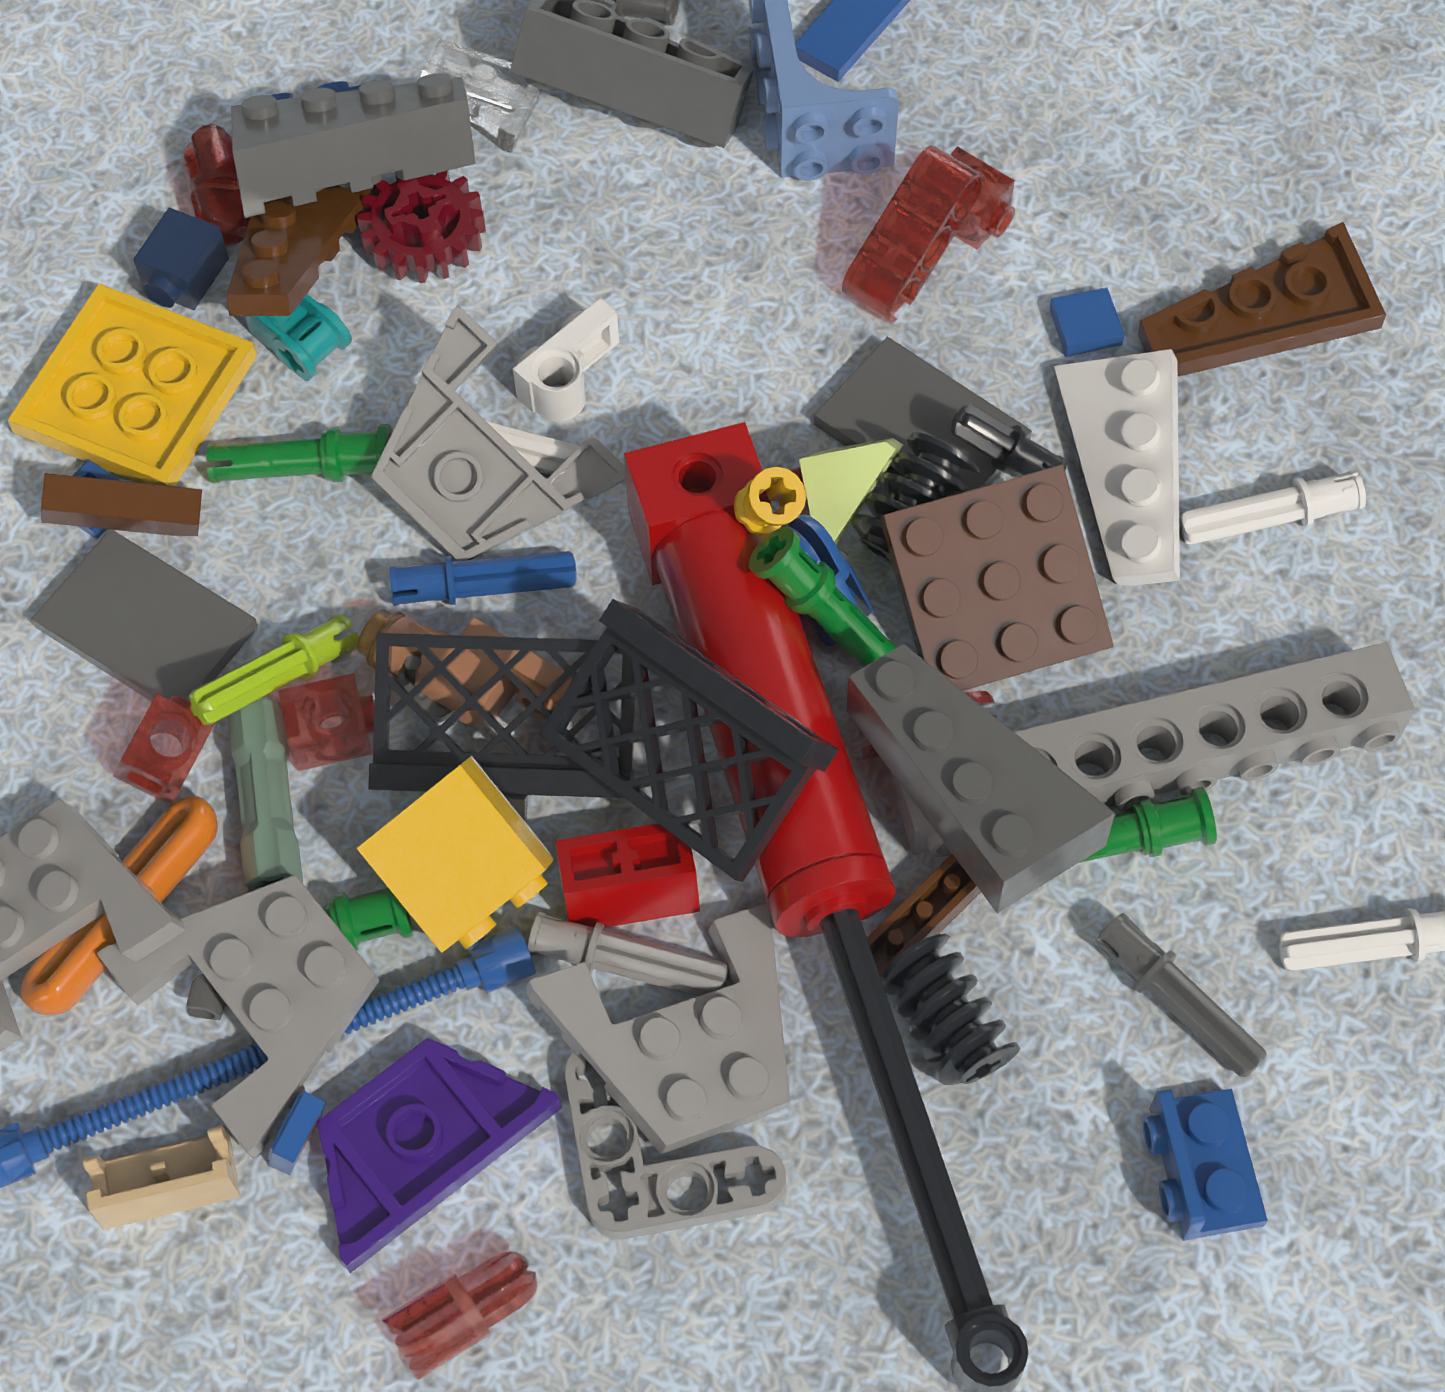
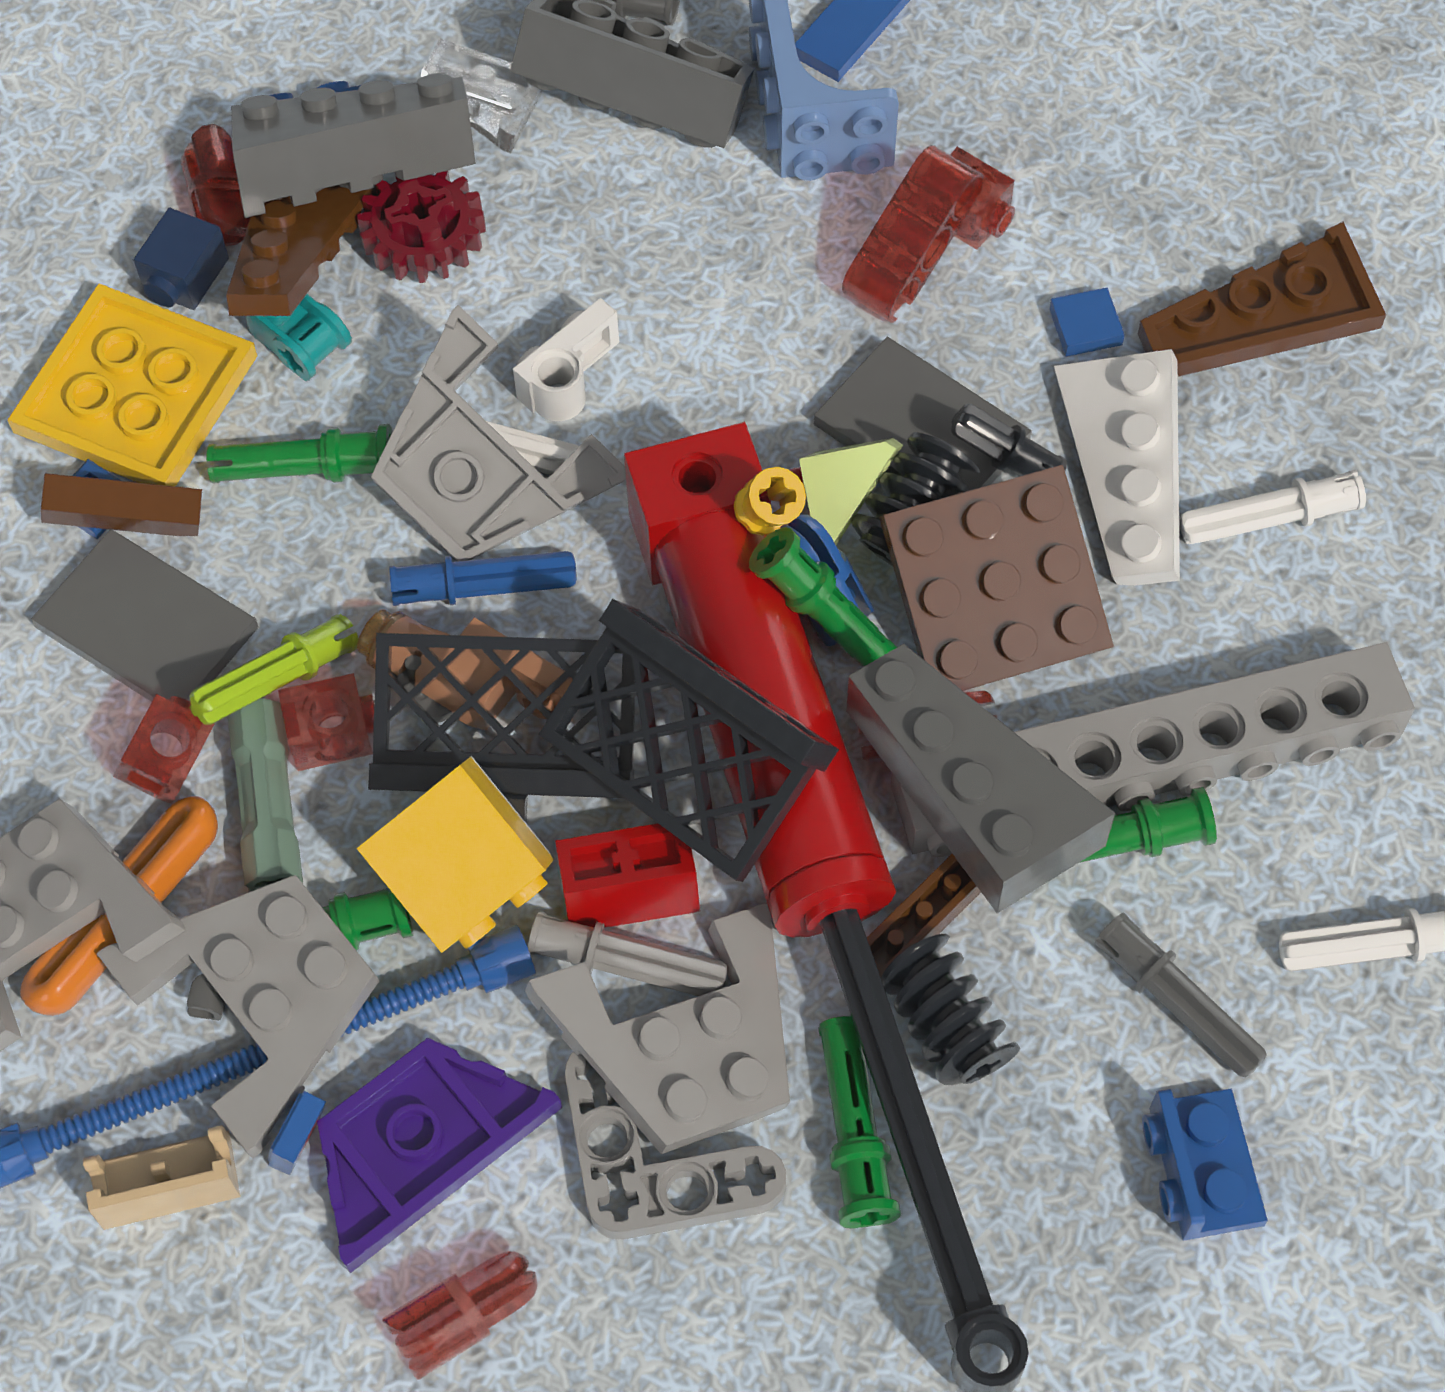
none -> green pin [818,1016,901,1229]

